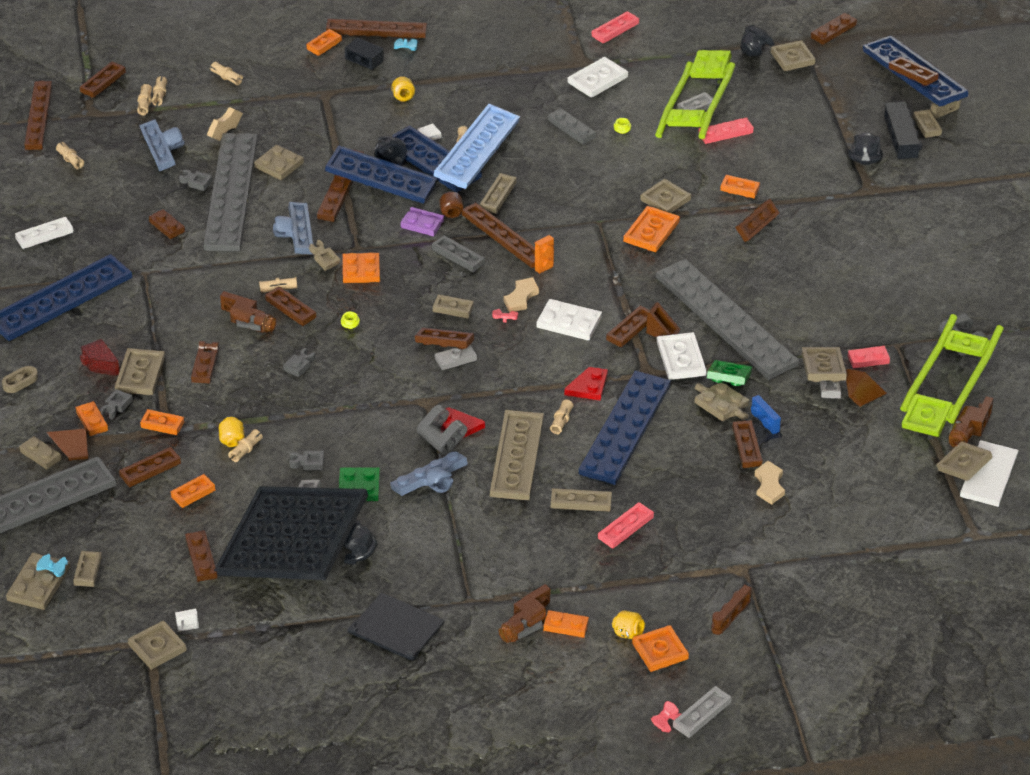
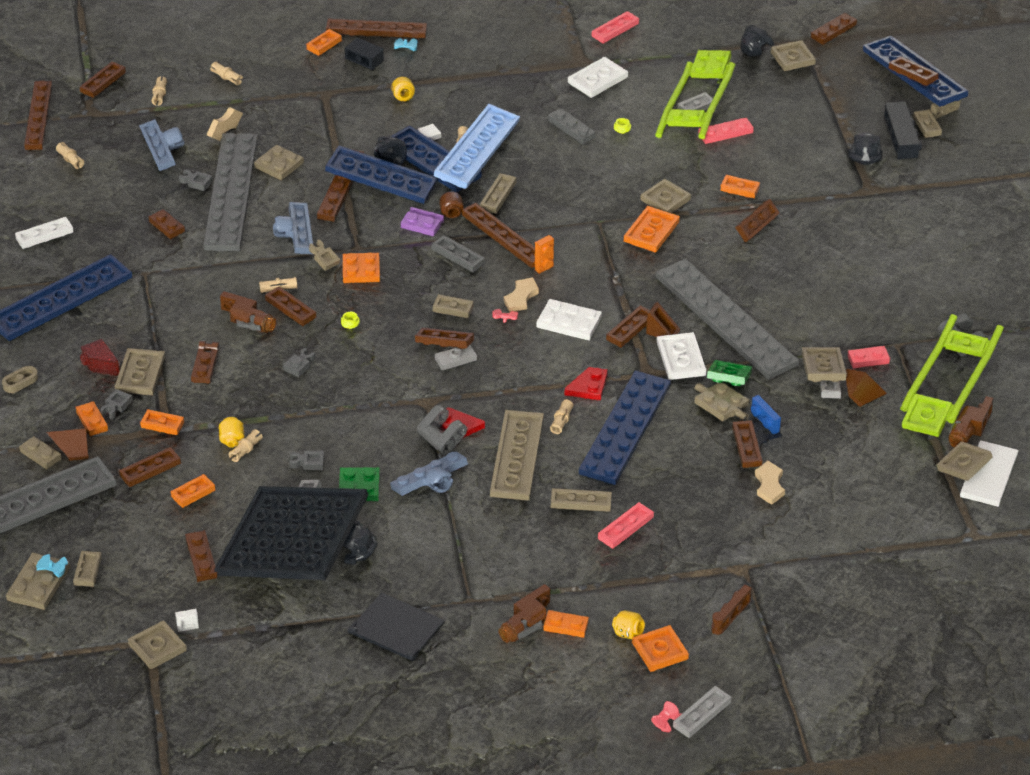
tan pin [137,84,152,115] -> none

